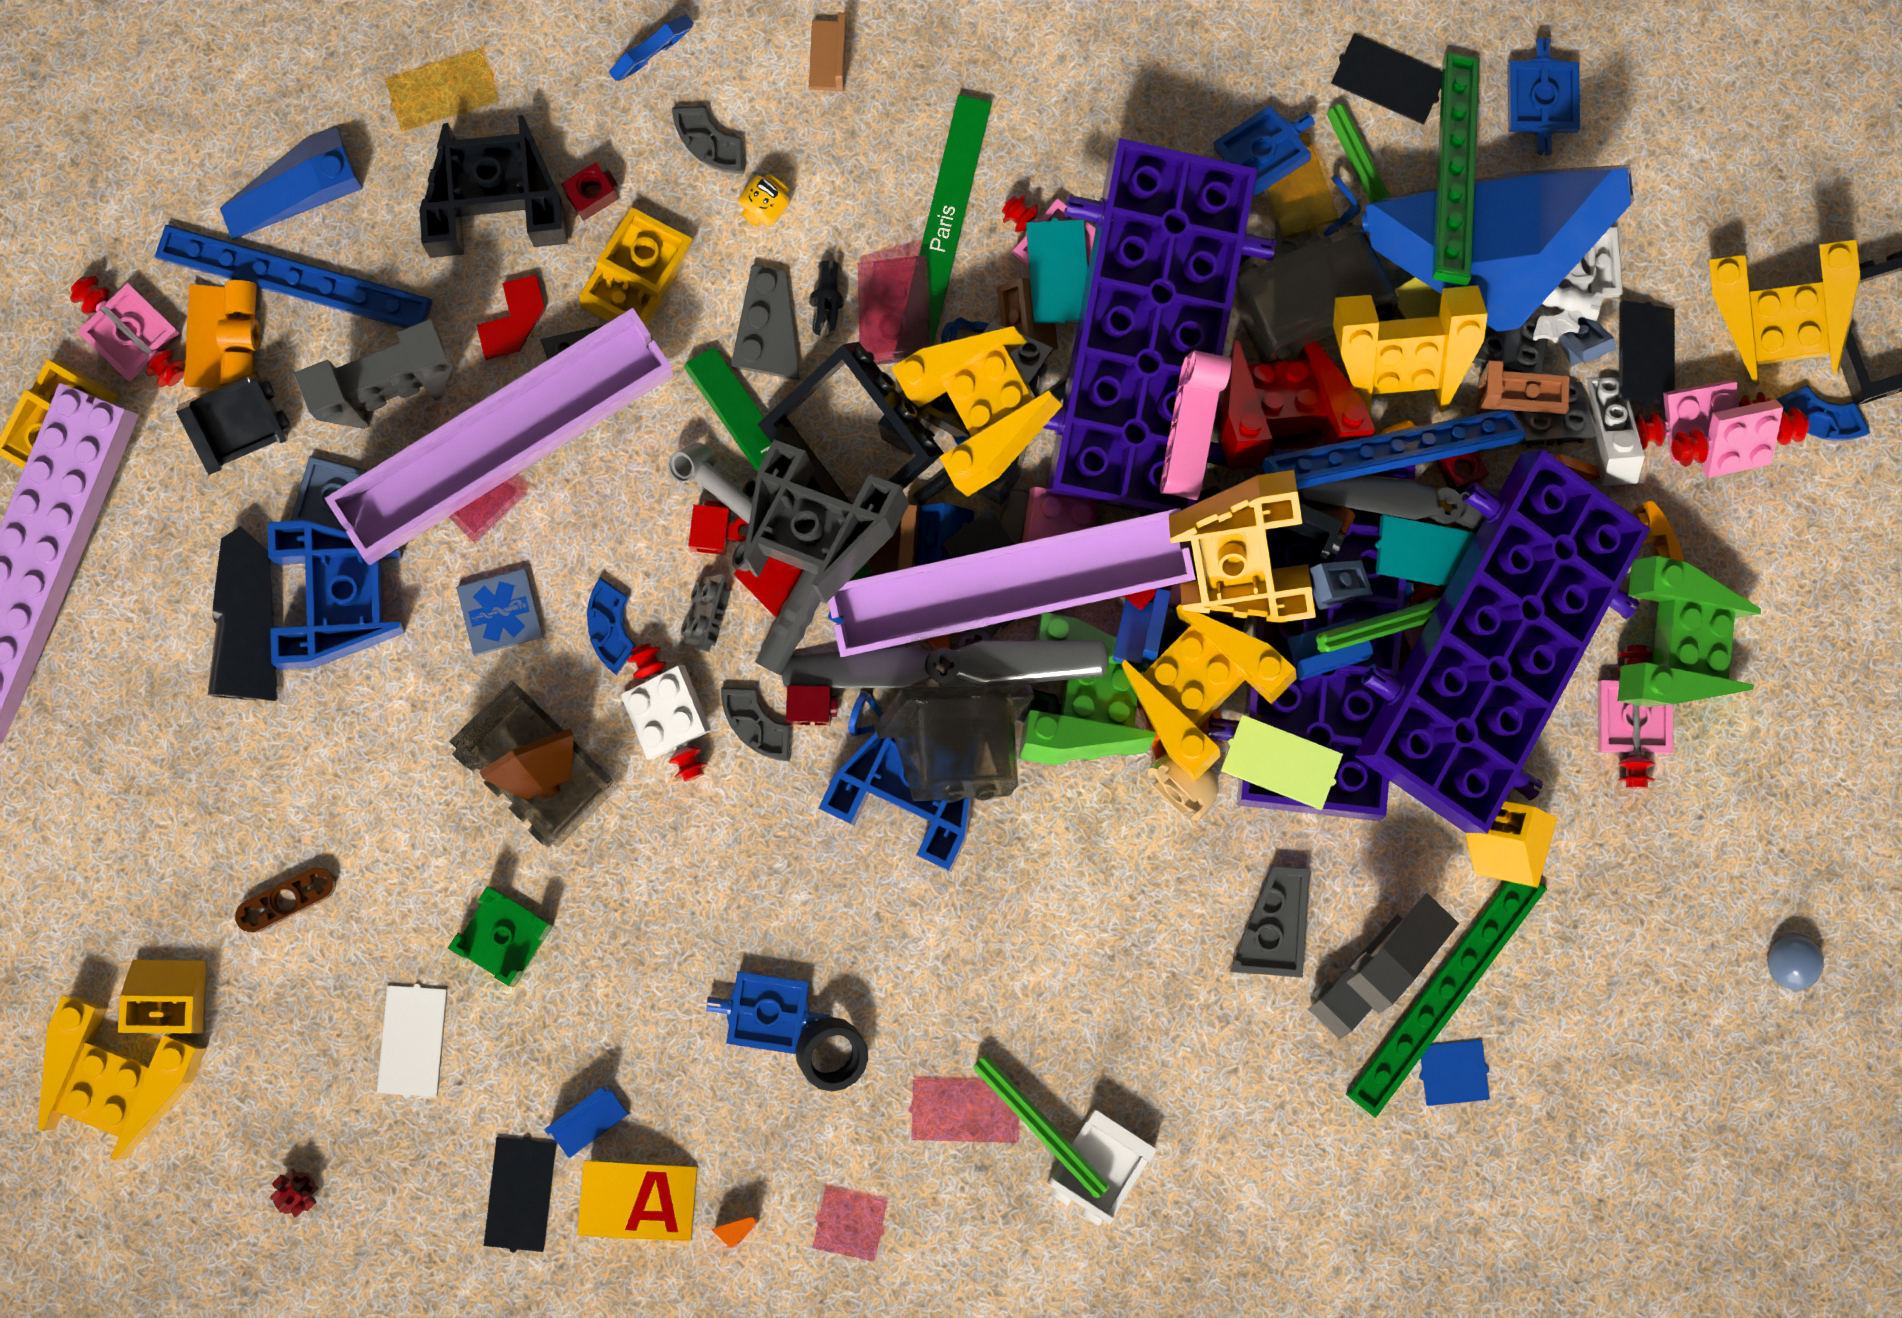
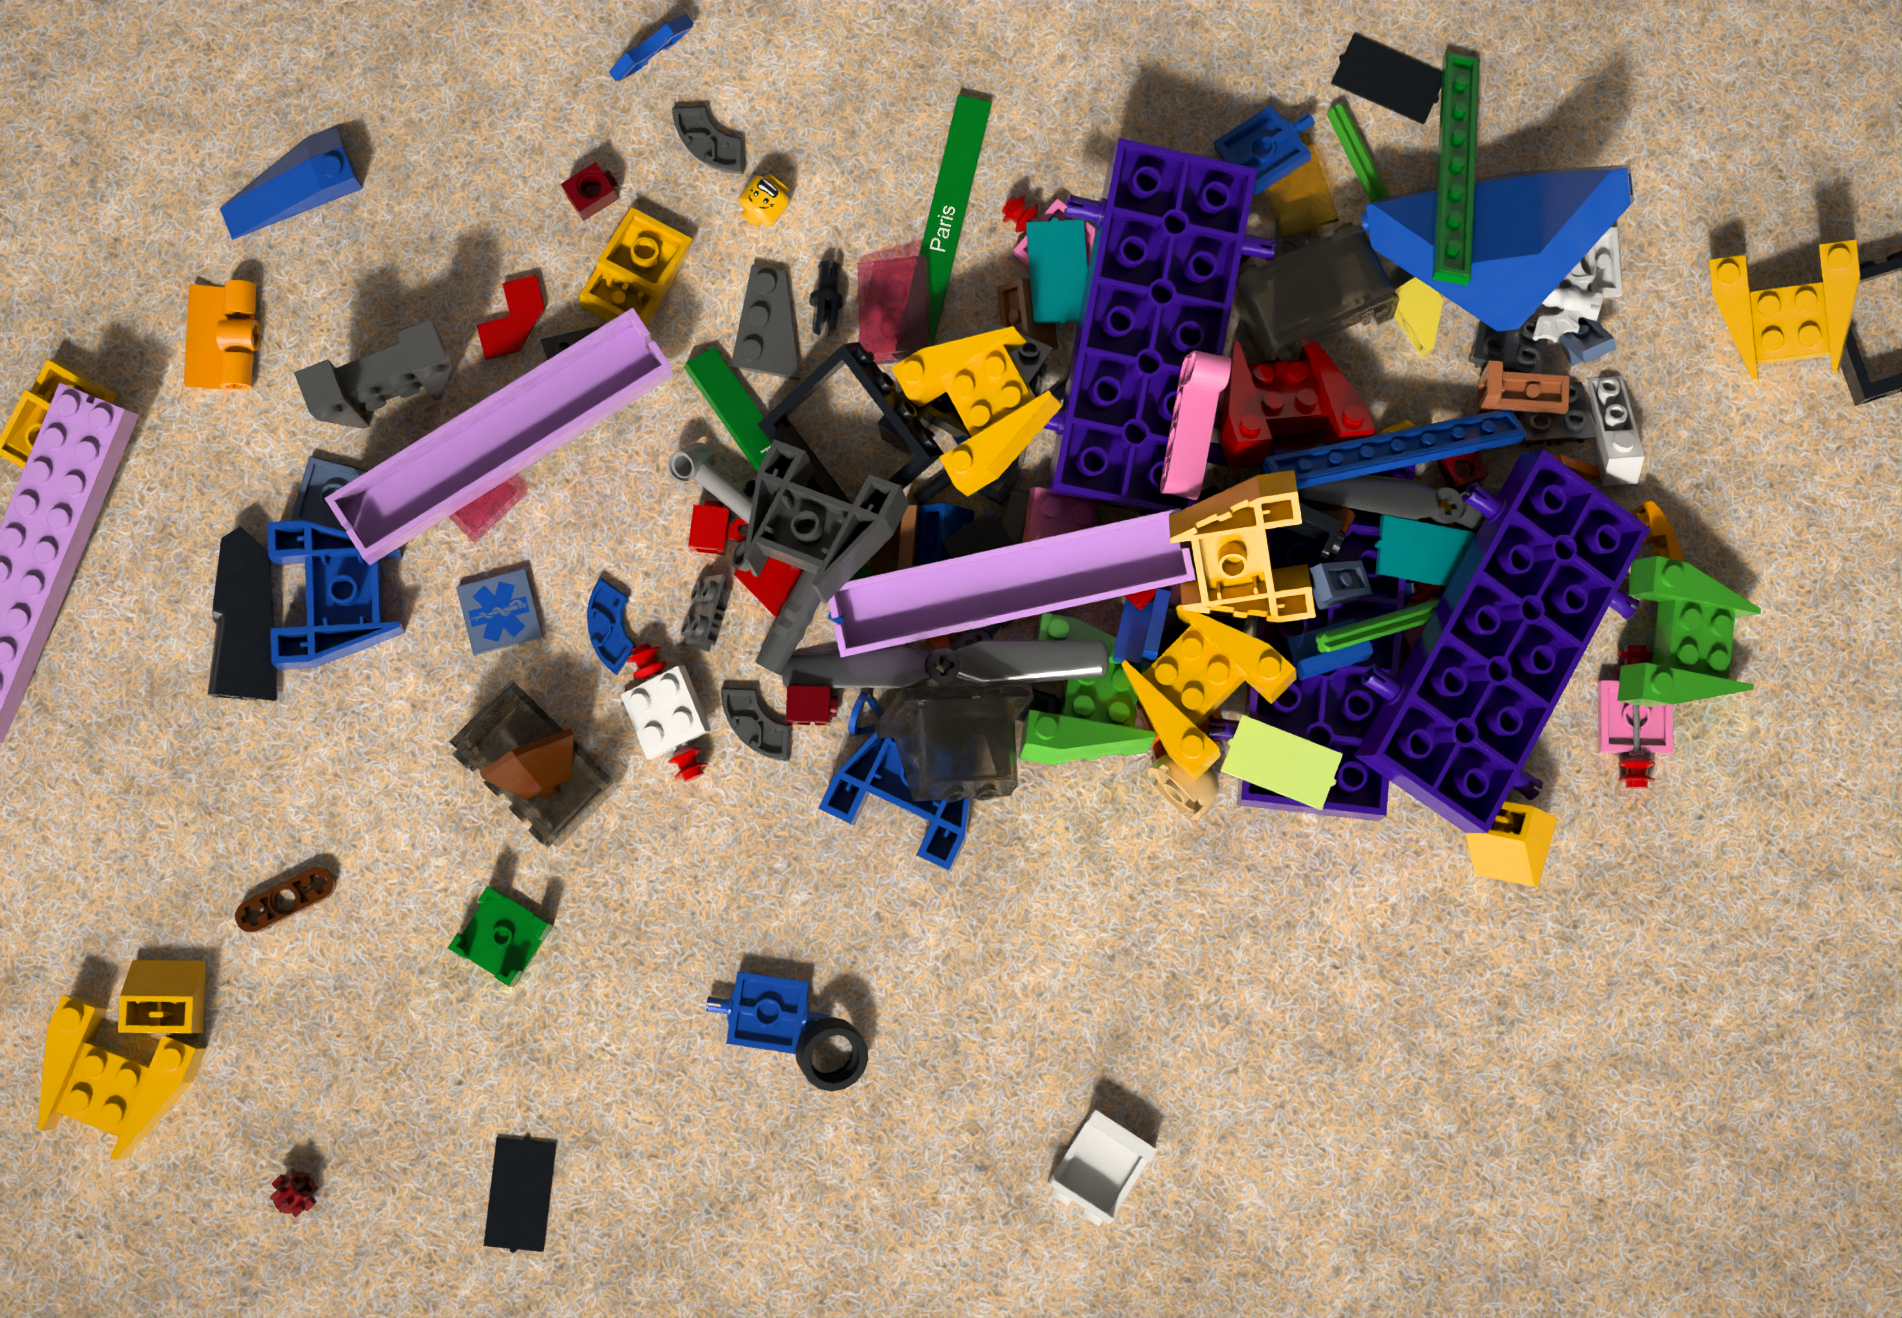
bright pink plate [70,276,185,387] -> none
blue tile [155,224,432,329] -> none
black panel [176,371,291,475] -> none
white piece [377,984,447,1099] -> none
clear yellow piece [385,49,499,132] -> none
black wedge [419,115,568,258] -> none
blue panel [544,1085,629,1158] -> none
yellow slope [577,1159,697,1241] -> none
orange slope [711,1215,759,1248] -> none
medium nougat panel [809,12,847,91] -> none
clear pink piece [812,1188,887,1262] -> none
clear pink piece [909,1080,1020,1143] -> none
blue piece [941,317,989,344] -> none
bright green axle [973,1055,1109,1198] -> none
dark grey wing [1229,866,1309,978] -> none
dark grey wedge [1308,893,1459,1040] -> none
blue piece [1323,174,1361,240] -> none
yellow wedge [1333,286,1488,414] -> none
green tile [1346,881,1547,1118] -> none
blue piece [1419,1040,1490,1106] -> none
blue plate [1507,37,1580,155] -> none
black piece [1619,300,1675,407] -> none
bright pink plate [1635,380,1771,463] -> none
bright pink plate [1671,400,1809,478] -> none
sand blue hair [1767,932,1824,991] -> none
blue tile [1776,385,1870,441] -> none

